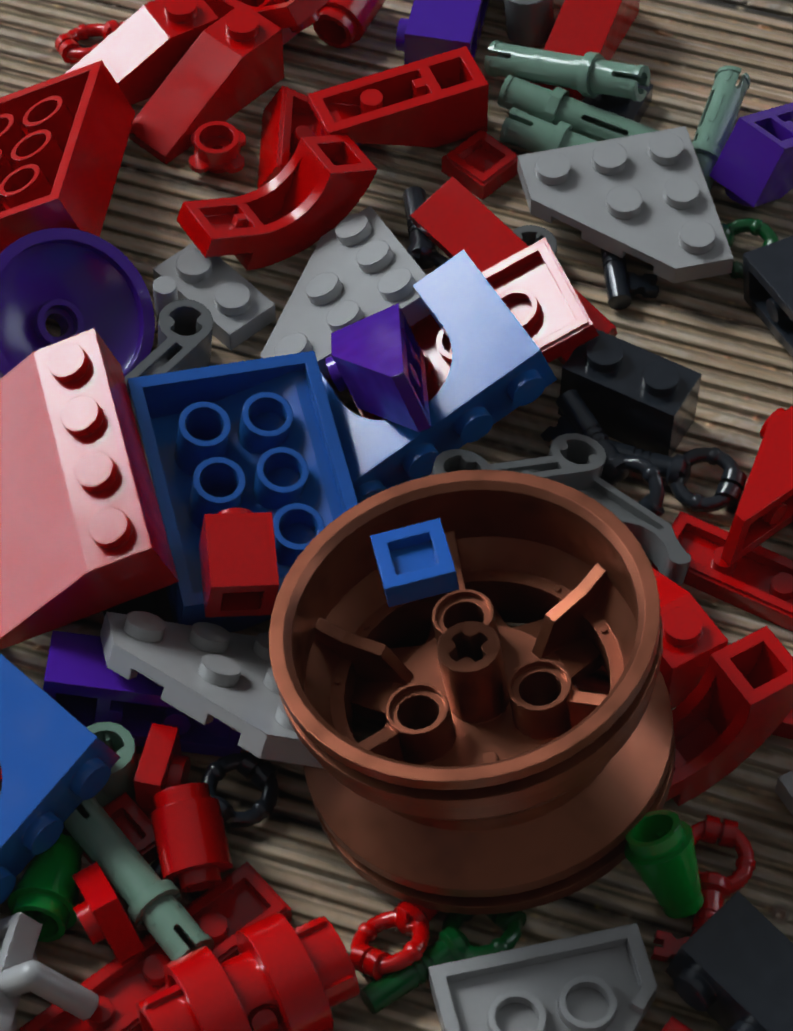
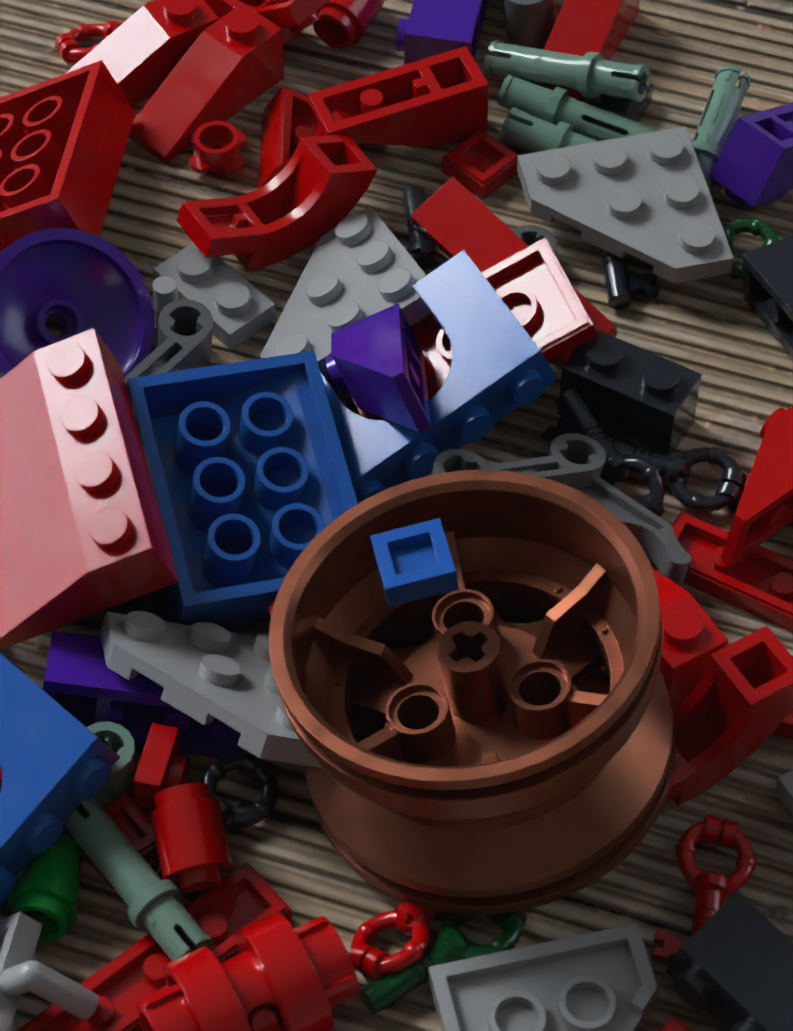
red plate [72,861,145,963] -> none
red brick [199,508,279,618] -> none
green cone [624,810,704,919] -> none

